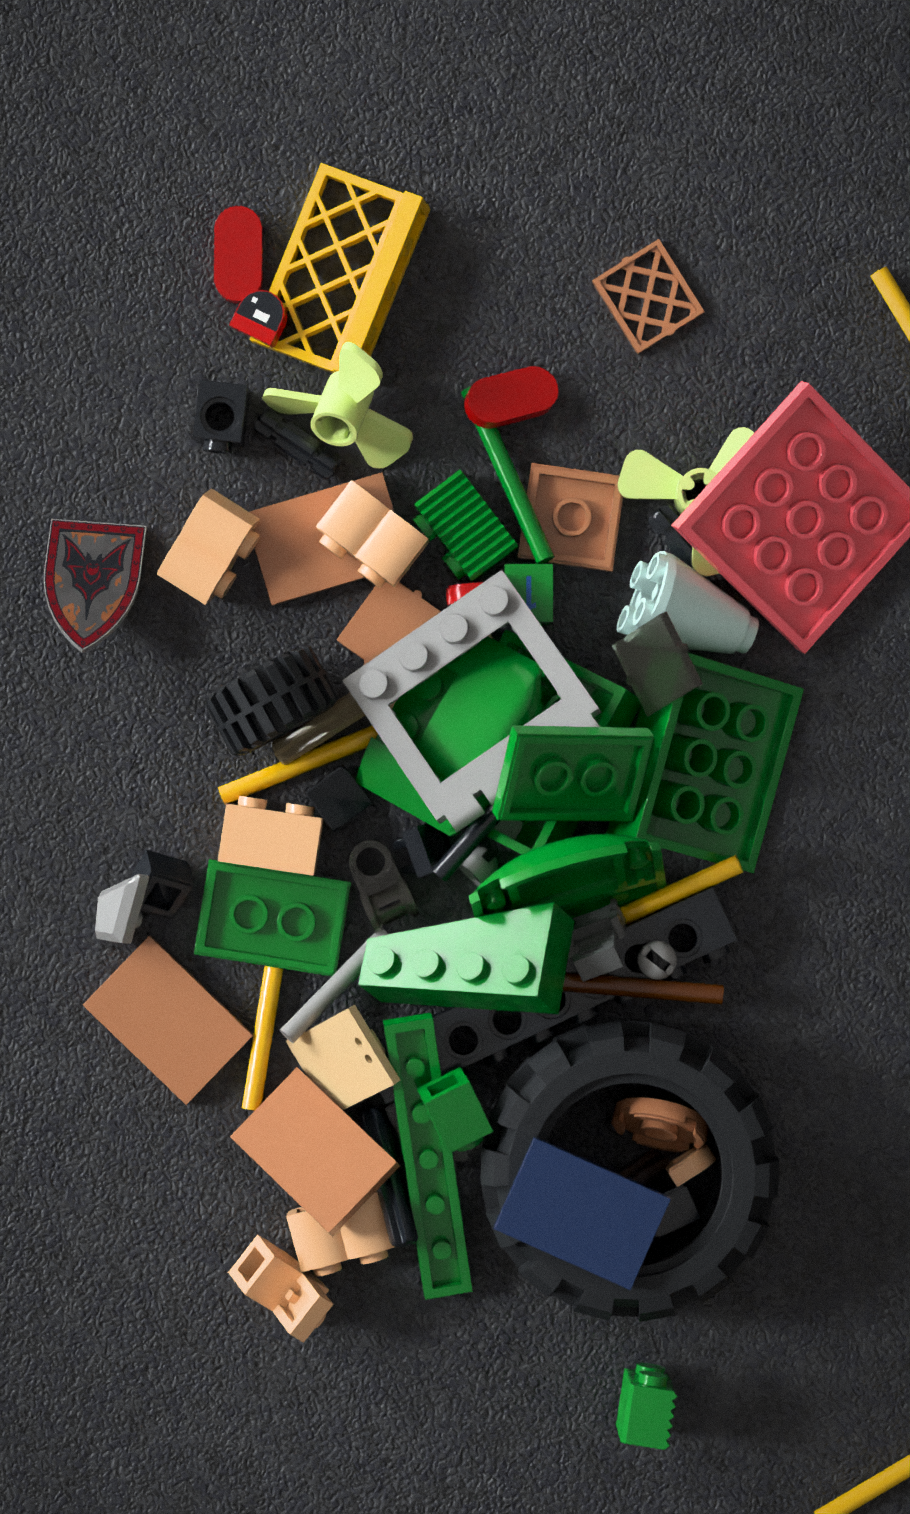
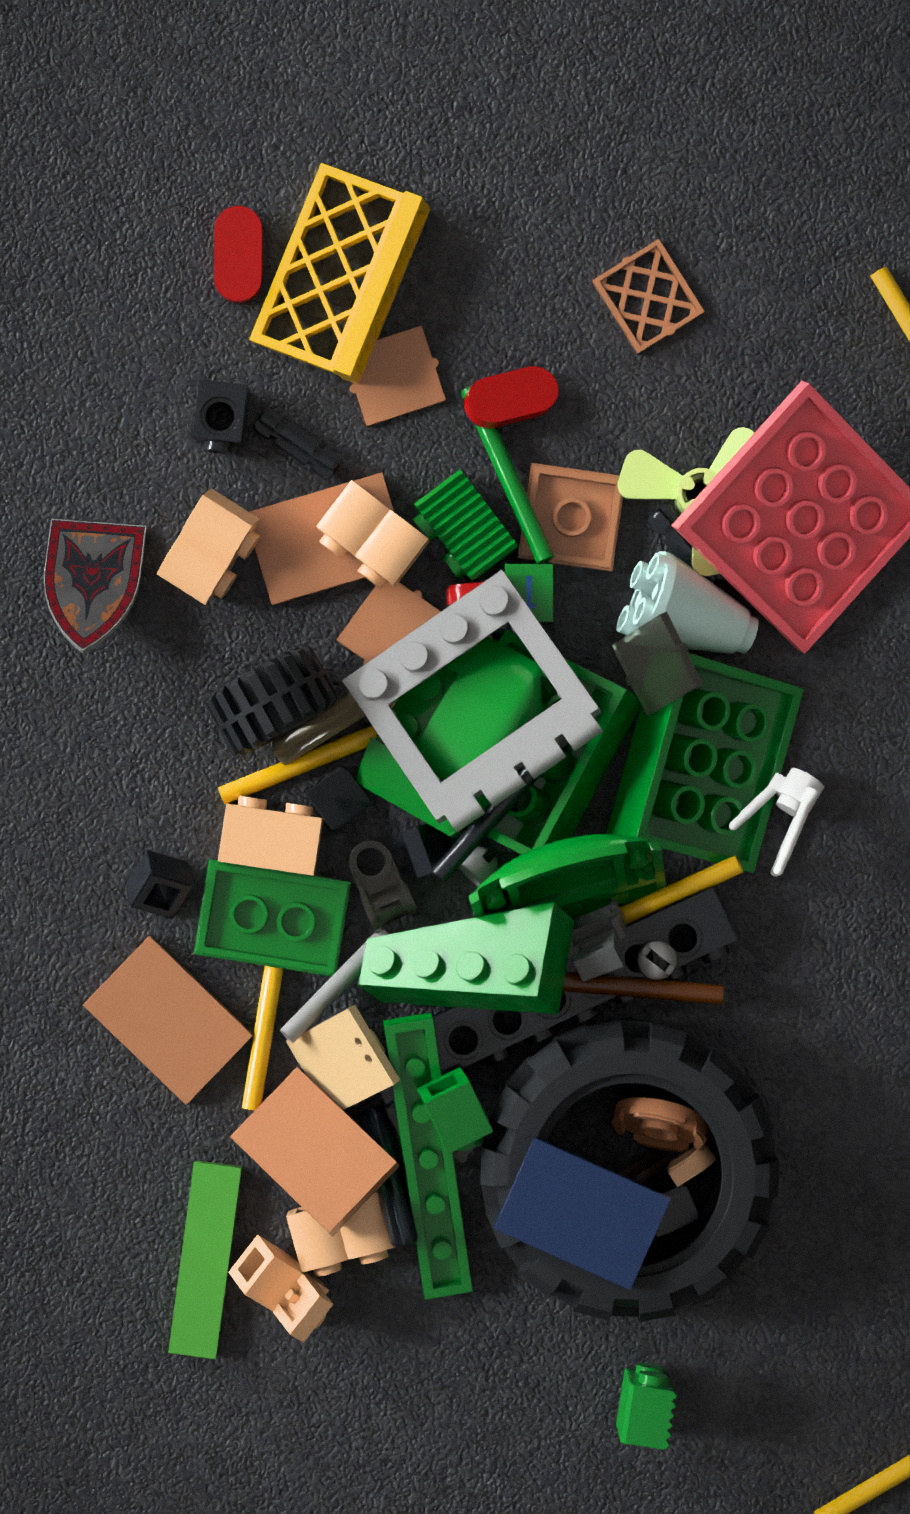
light grey piece [95,874,149,944] -> none
tile [229,290,287,348] -> none
yellowish green piece [262,342,413,469] -> none
green tile [492,725,654,821] -> none
none -> bright green tile [168,1160,243,1359]
none -> nougat piece [350,326,446,427]
none -> white plant [729,768,824,877]

